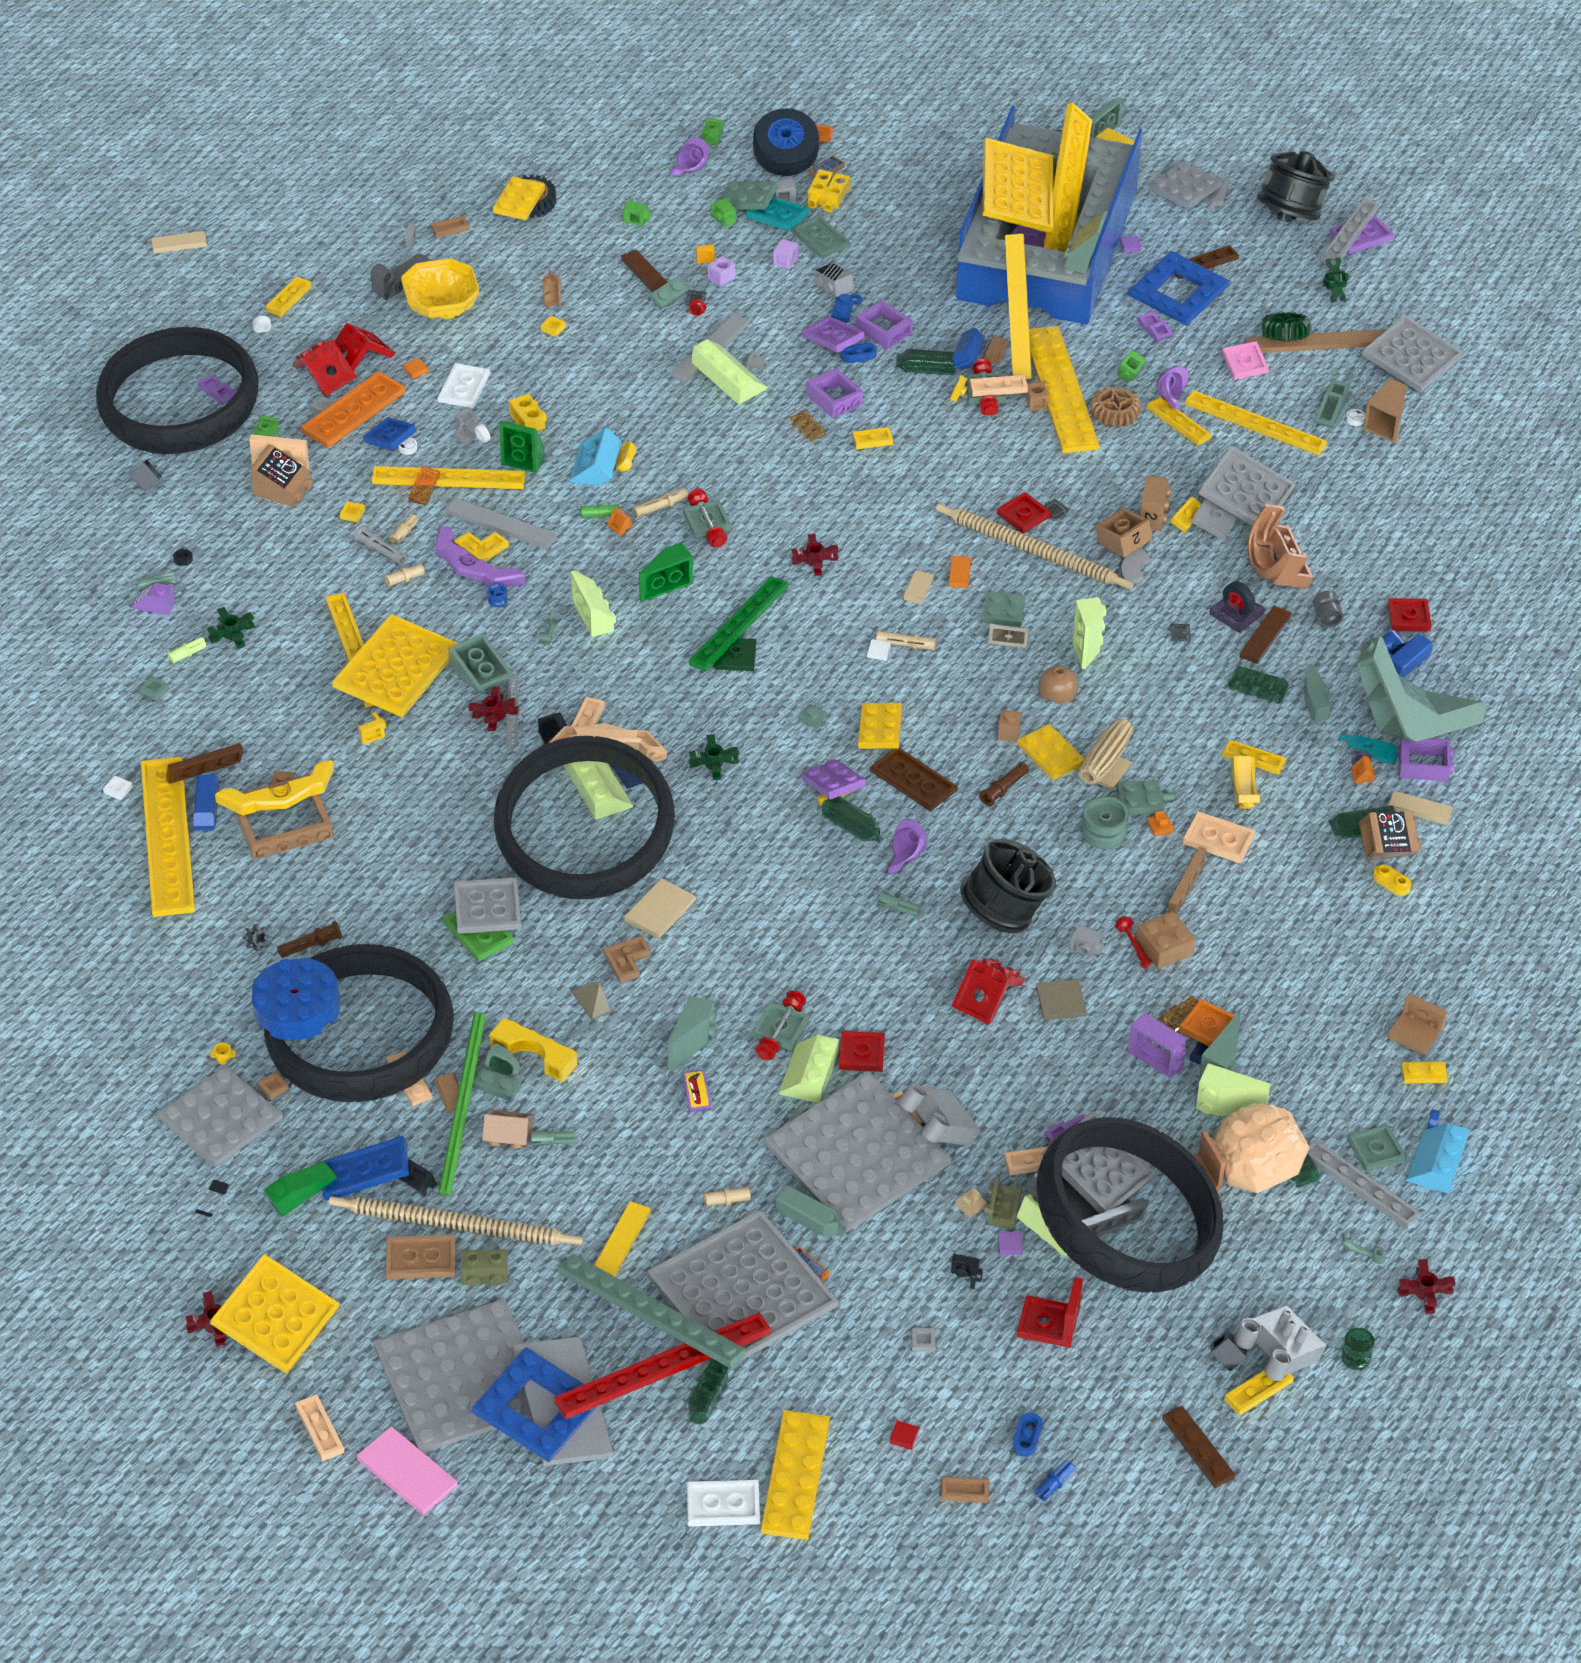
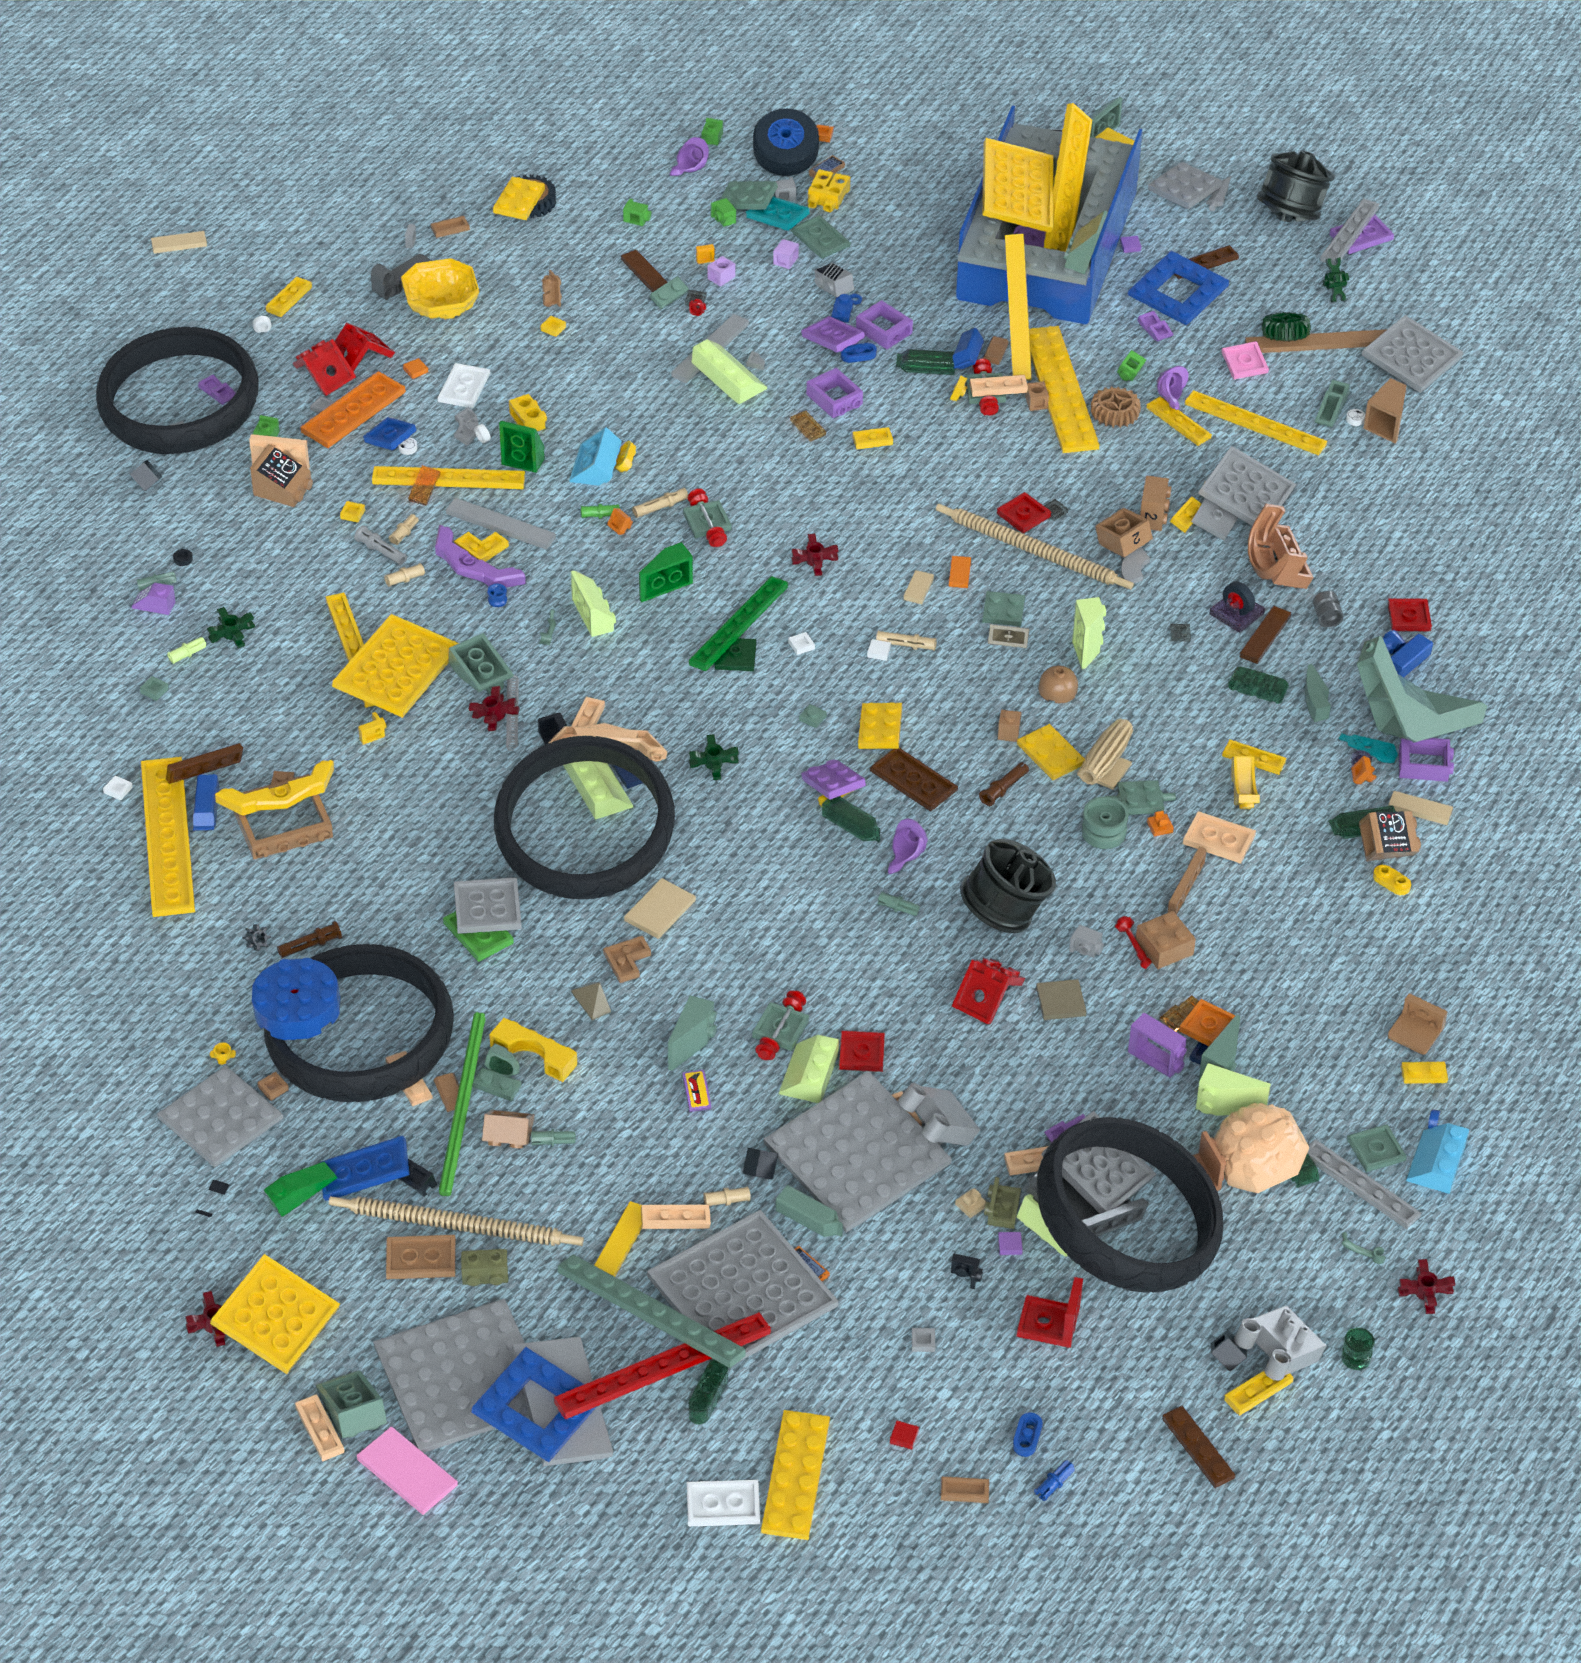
none -> sand green slope [316,1370,387,1438]
none -> light nougat plate [641,1205,711,1229]
none -> black panel [743,1148,778,1180]
none -> white tile [788,632,815,655]

